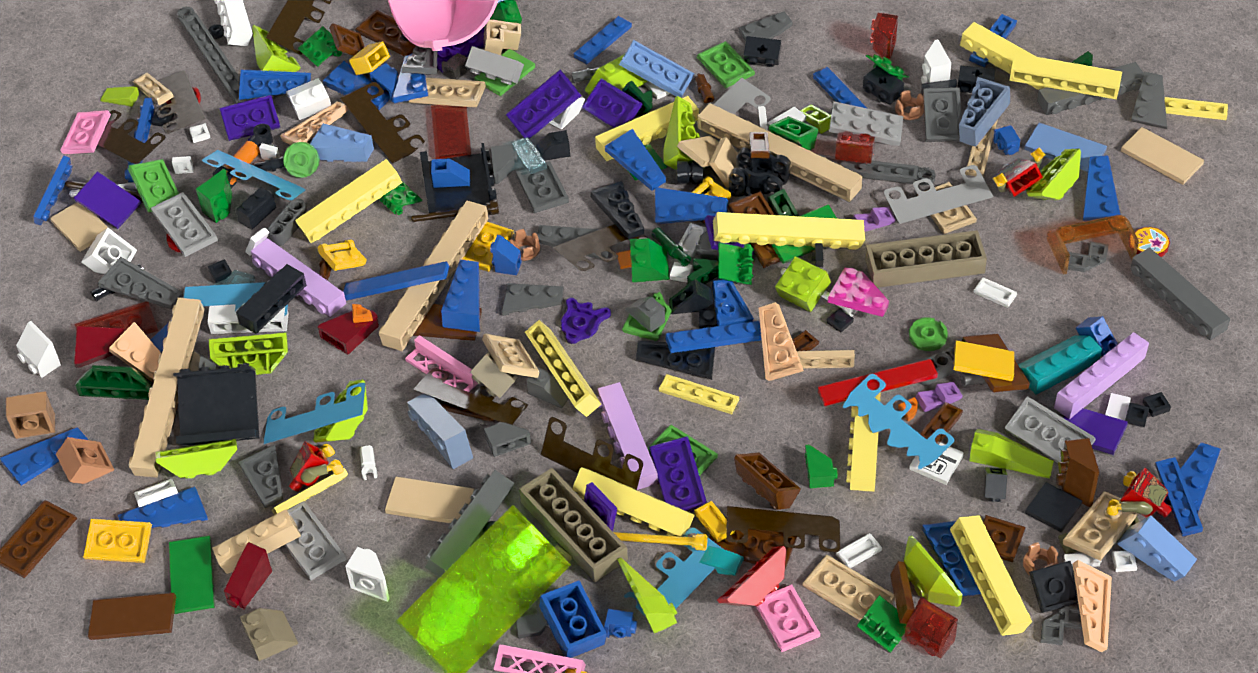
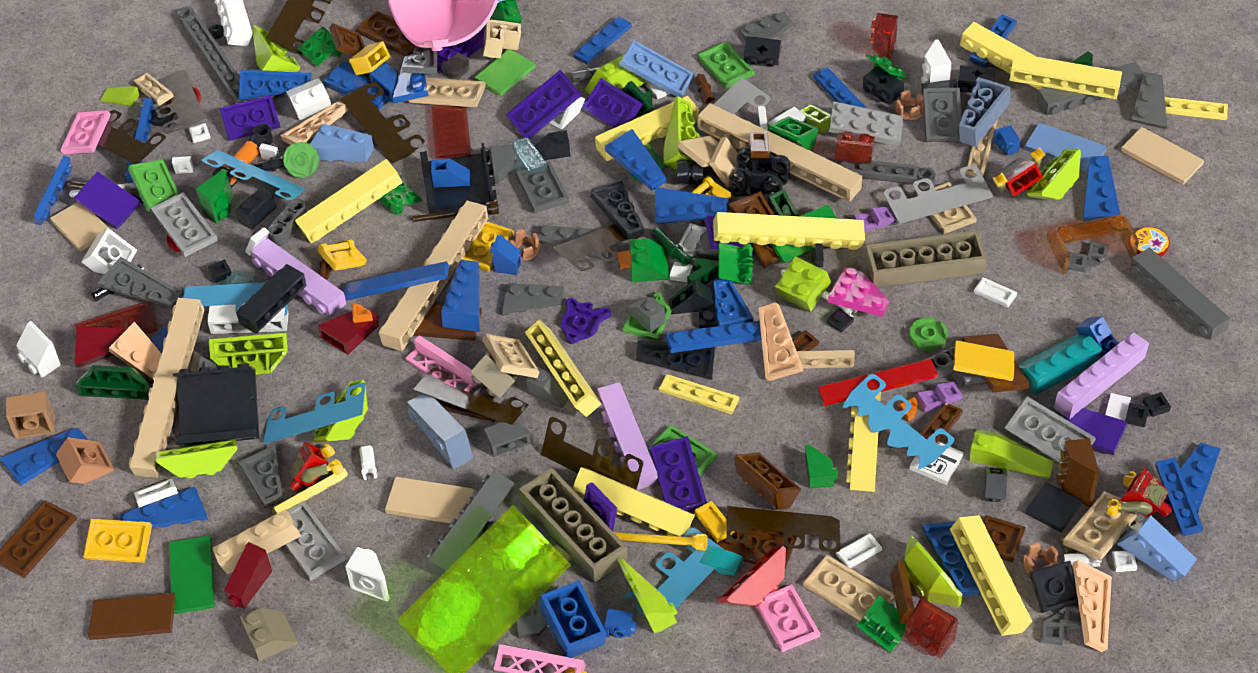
light grey brick [465,46,524,85] -> none

